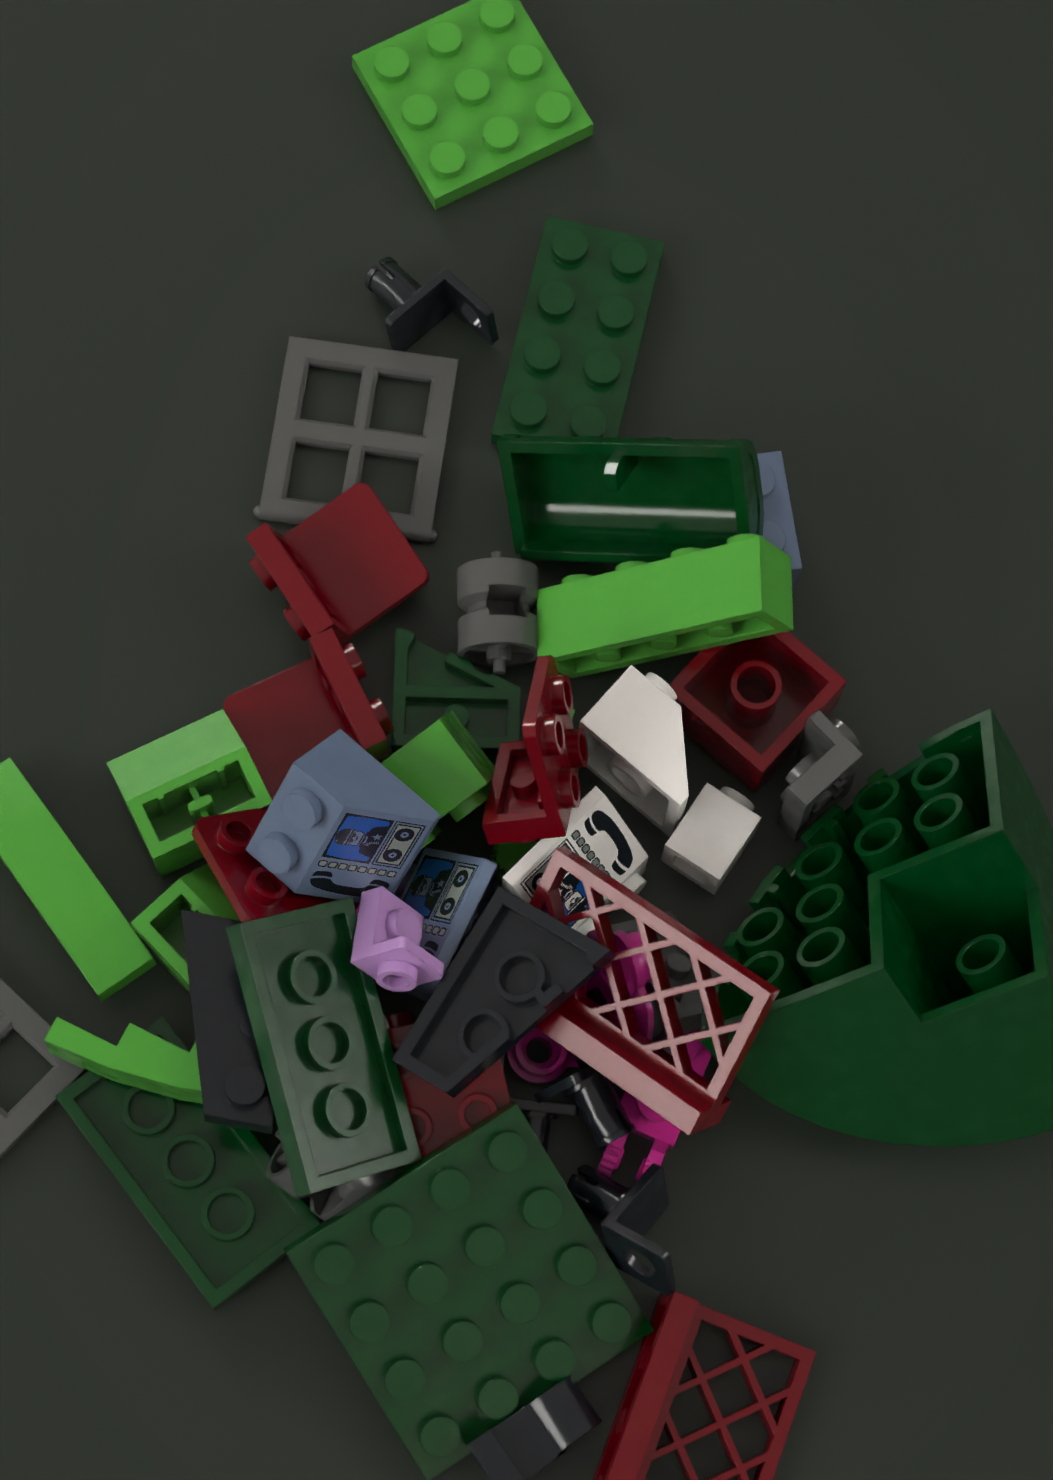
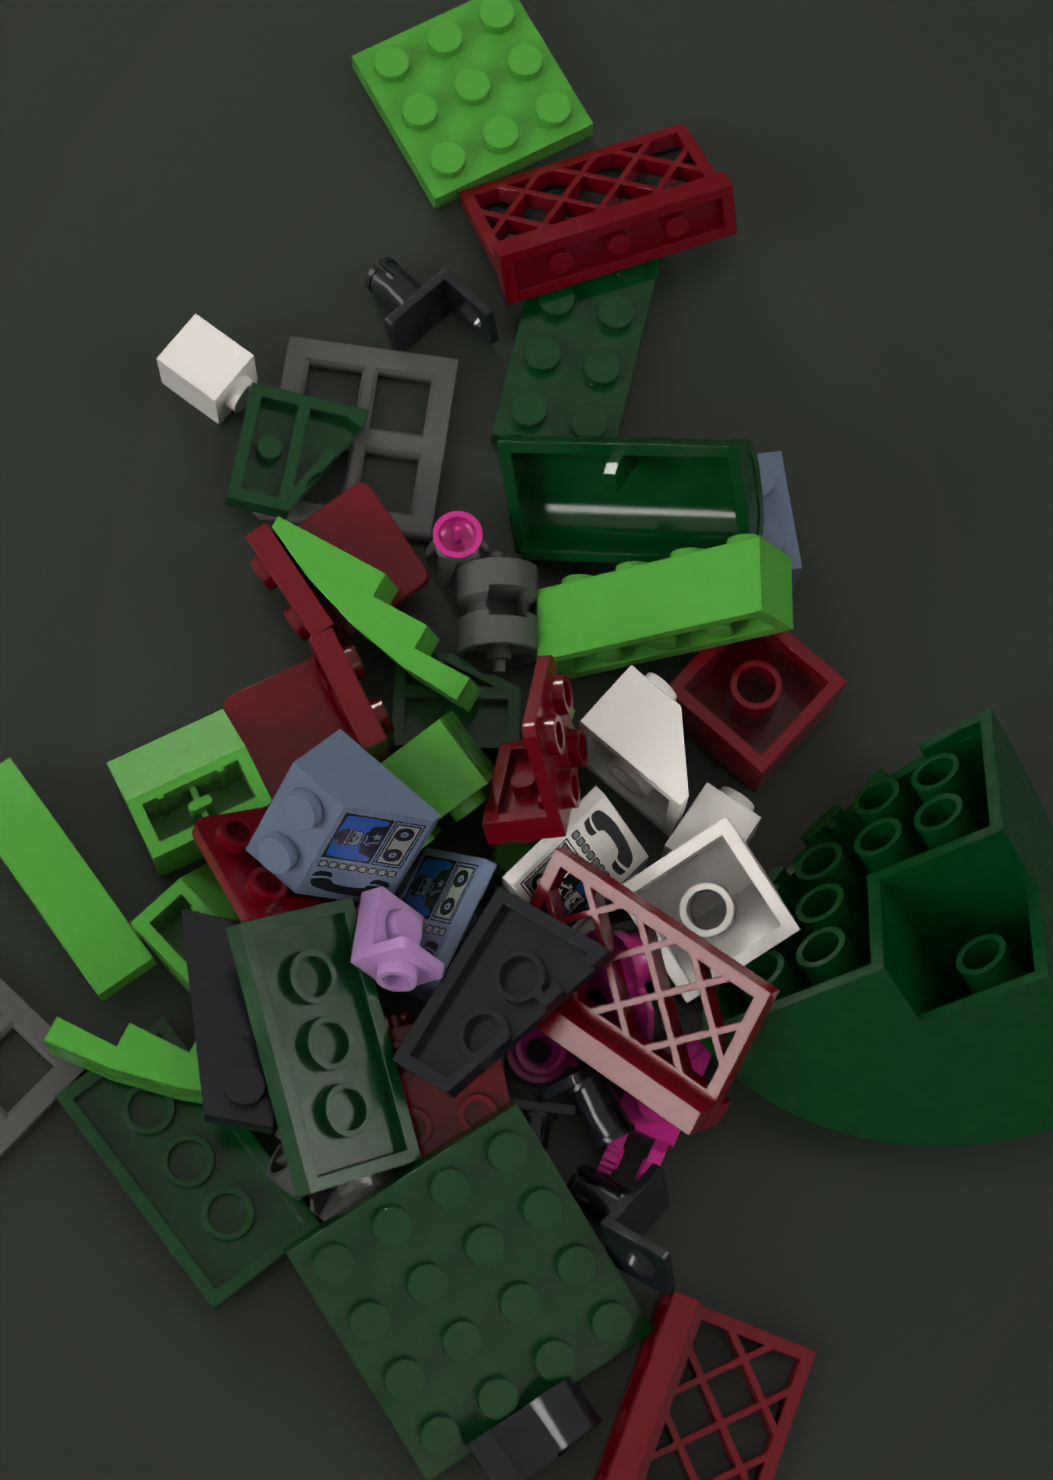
dark grey bracket [777,710,863,841] -> none
none -> white brick [156,313,258,425]
none -> dark green wing [225,382,369,519]
none -> bright green slope [272,516,481,713]
none -> dark pink piece [424,511,489,588]
none -> dark red fence [459,123,737,305]
none -> white slope [622,816,801,1003]

